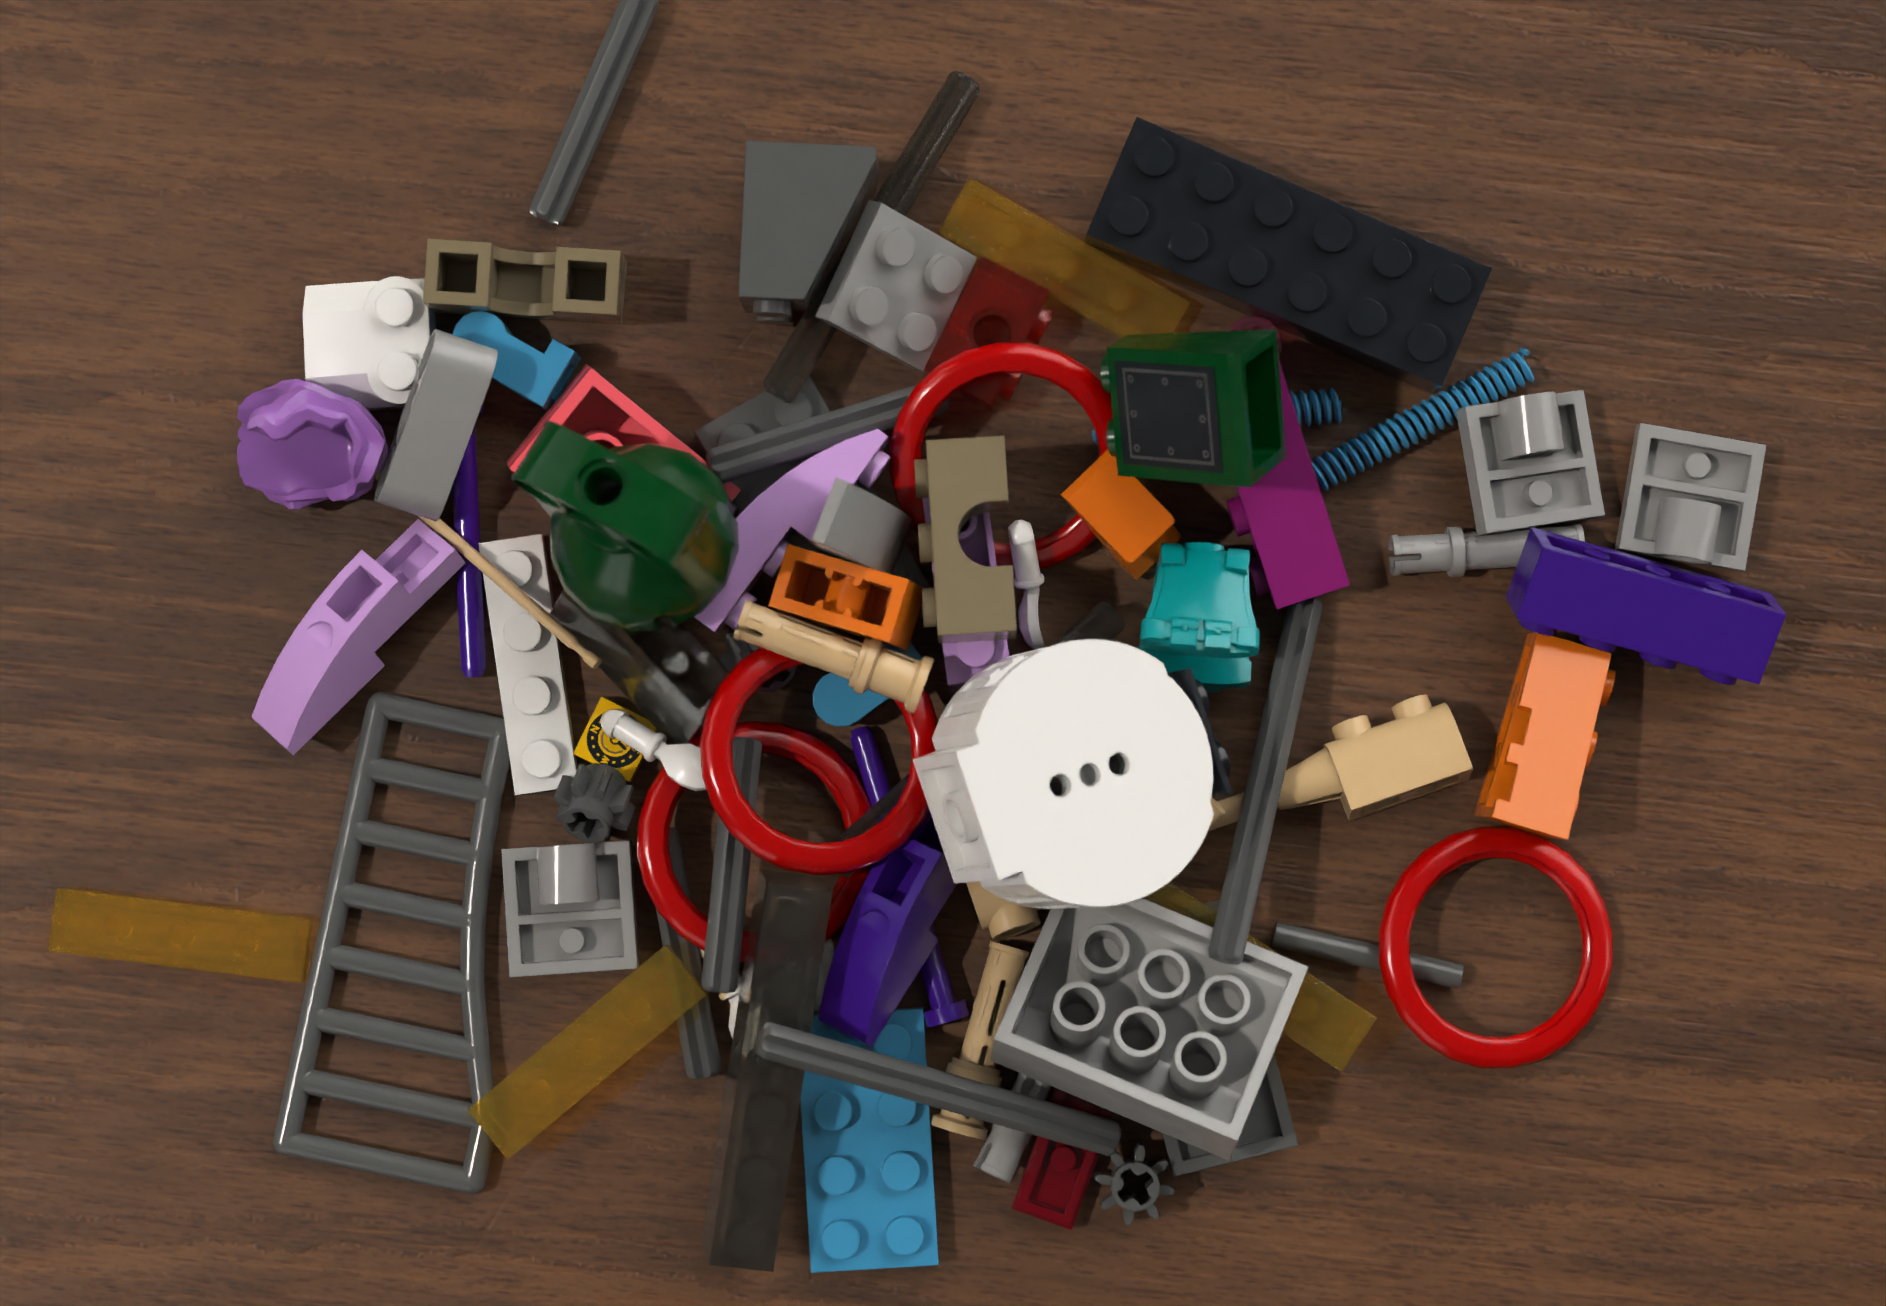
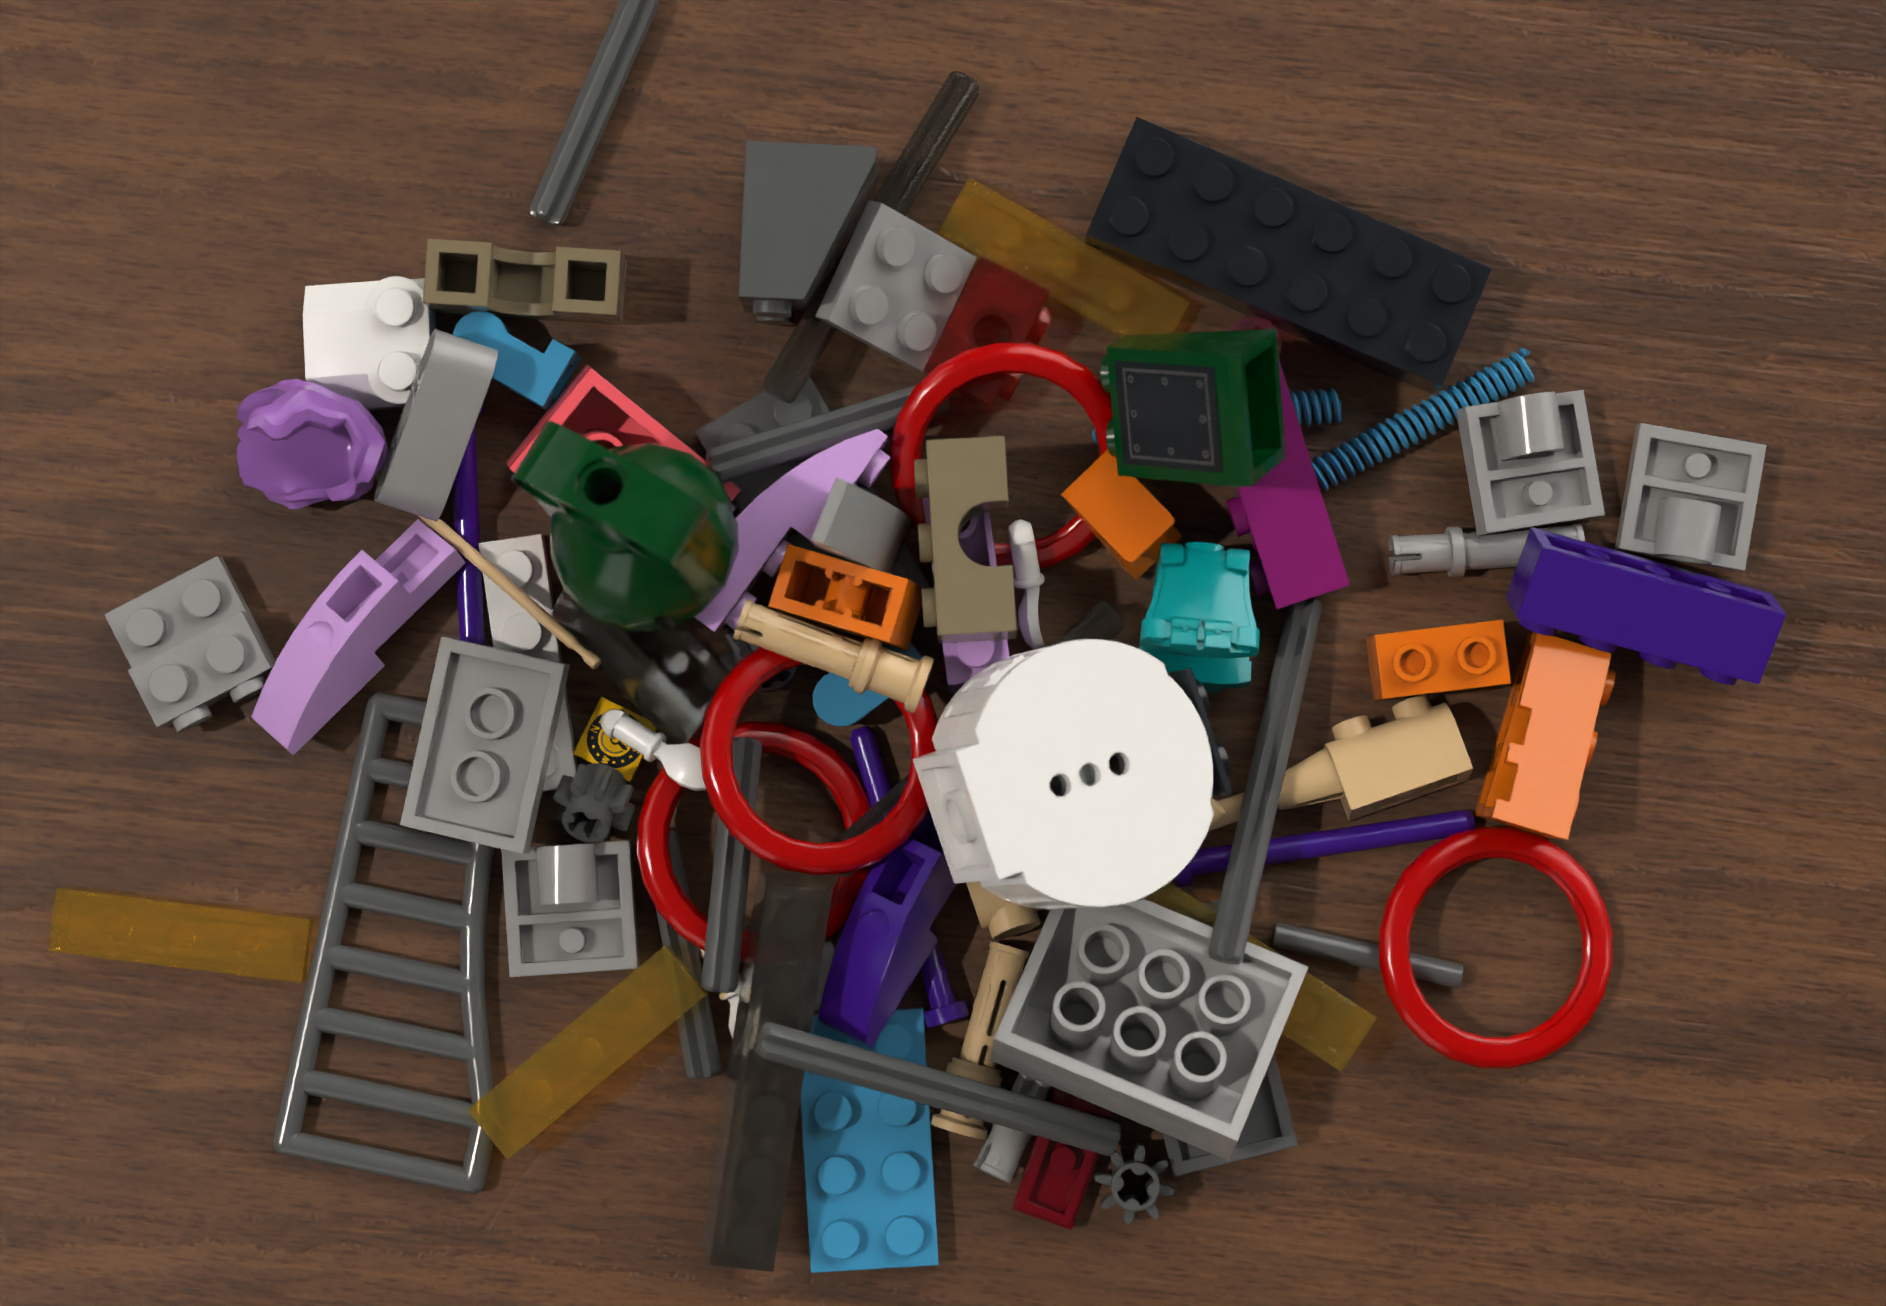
none -> light grey plate [104,556,276,733]
none -> light grey plate [400,637,570,854]
none -> dark purple bar [1172,810,1475,888]
none -> orange brick [1366,619,1511,701]

